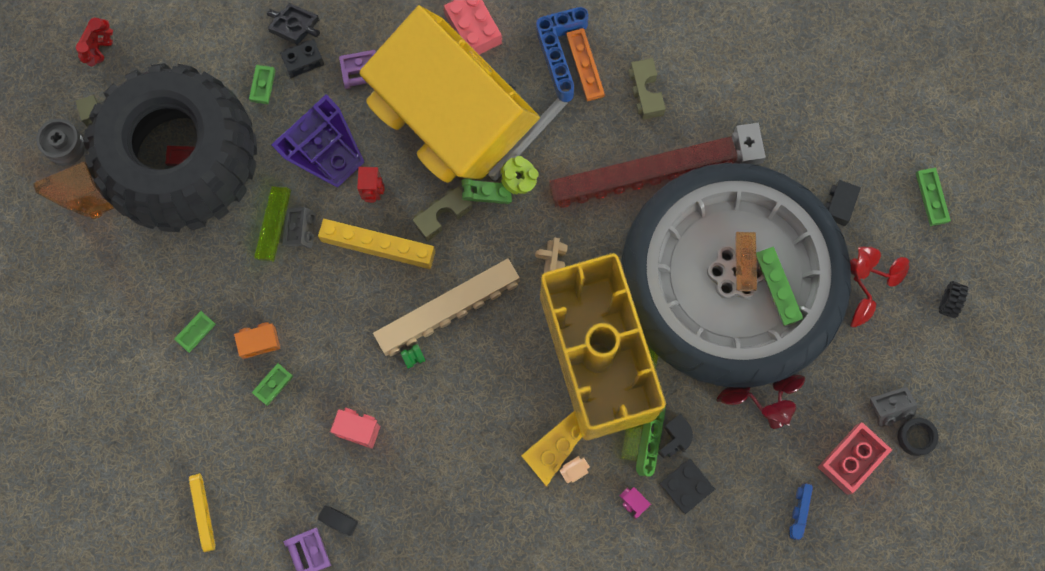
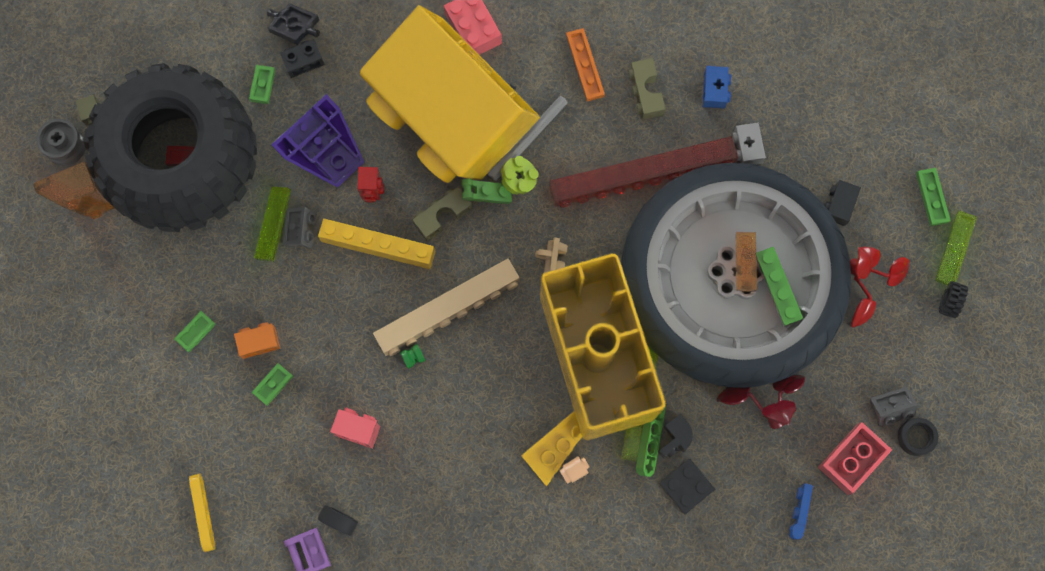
red piece [76,18,113,67] -> none
medium lavender plate [339,50,376,89] -> none
blue beam [536,7,588,102] -> none
dark pink brick [619,487,651,519] -> none
none -> blue brick [703,66,731,109]
none -> clear neon green plate [935,210,977,285]

